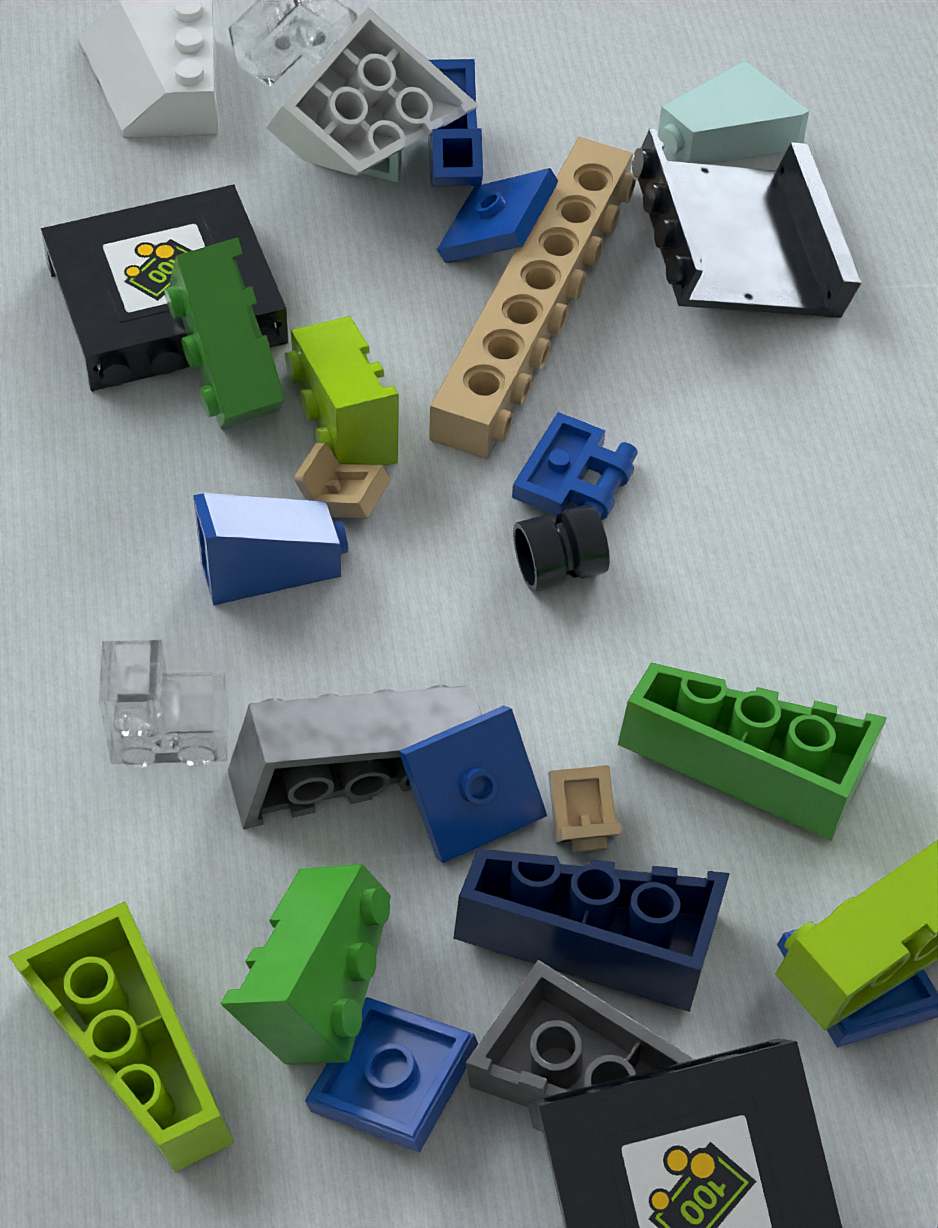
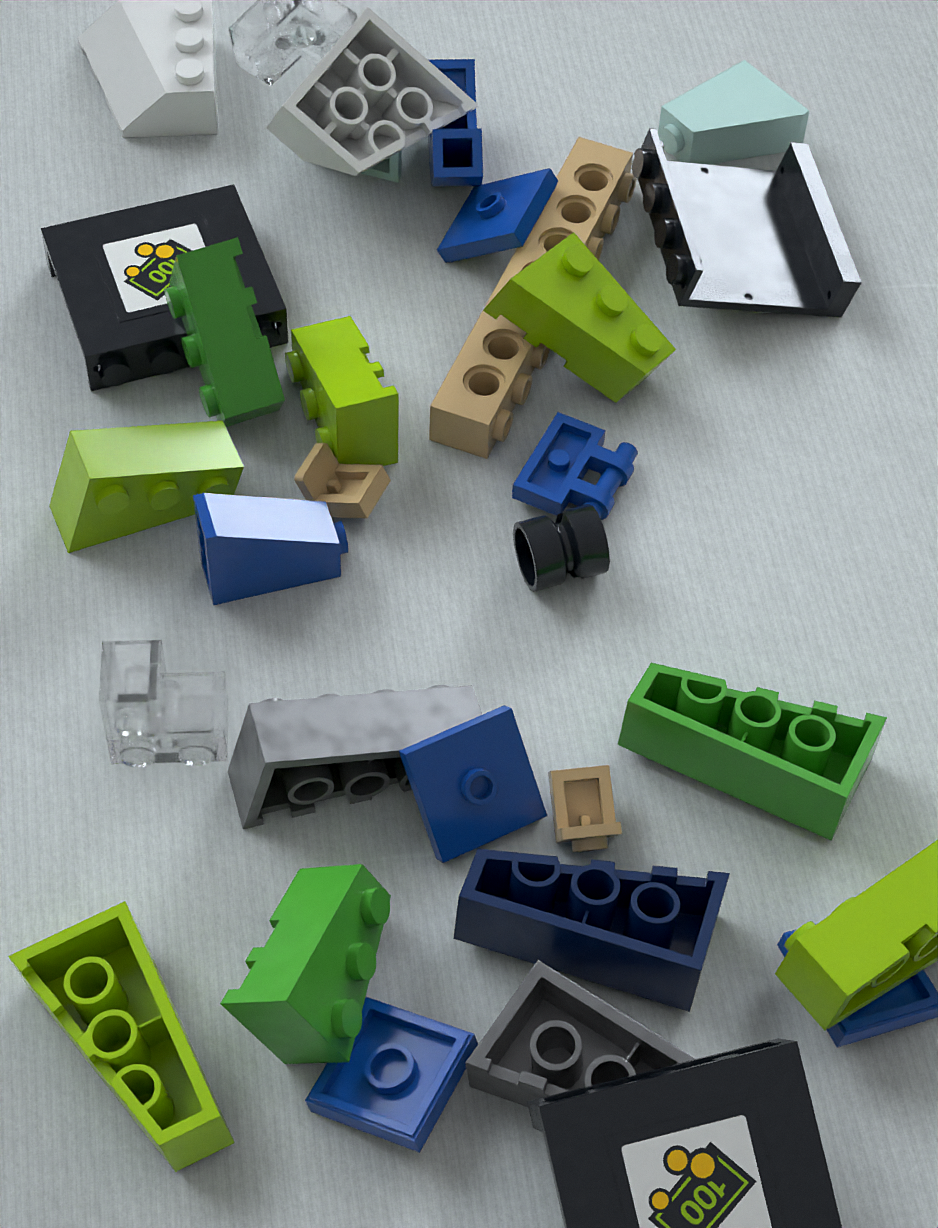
none -> lime wedge [49,420,244,553]
none -> lime wedge [483,232,676,403]

